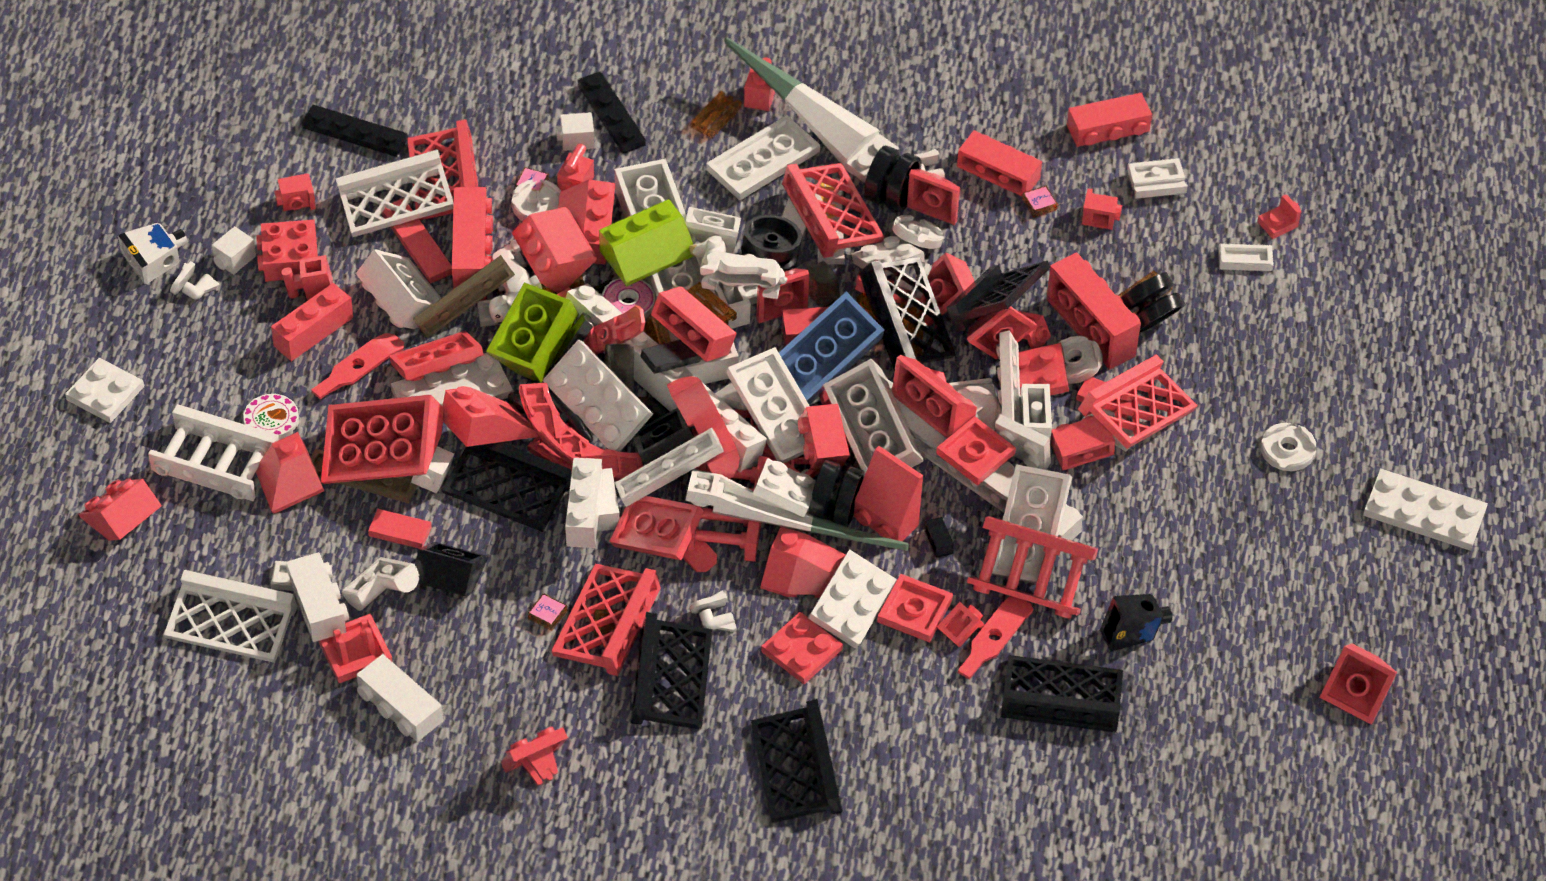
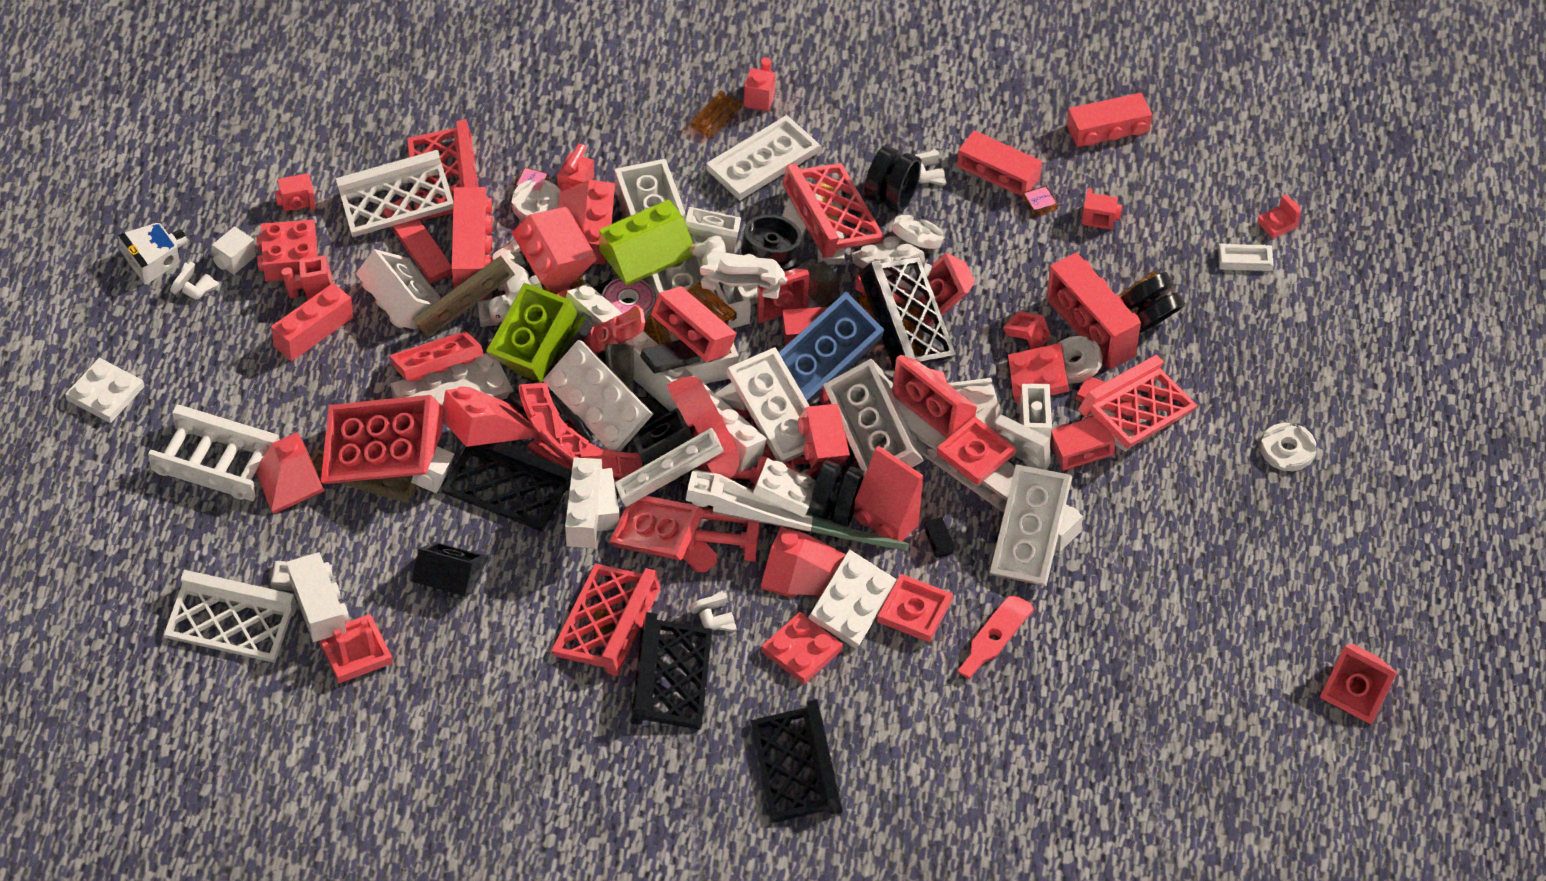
coral slope [78,478,162,541] -> none
white tile [243,394,299,440] -> none
black plate [302,104,408,157] -> none
coral piece [311,333,404,400] -> none
white brick [342,557,419,611] -> none
white brick [357,654,443,742] -> none
coral tile [368,509,432,549] -> none
coral plate [501,727,568,785] -> none
tile [528,593,568,631] -> none
white brick [556,112,594,151] -> none
black plate [578,71,646,154] -> none
white plate [724,37,899,183] -> none
coral slope [907,169,960,225] -> none
coral bracket [937,602,985,648] -> none
black fence [946,260,1050,332] -> none
coral slope [967,306,1038,359] -> none
coral fence [967,516,1098,619] -> none
white plate [996,330,1021,424] -> none
black fence [1001,655,1123,733] -> none
black torso [1100,594,1172,652] -> none
white plate [1127,158,1188,199] -> none
white plate [1363,469,1488,551] -> none

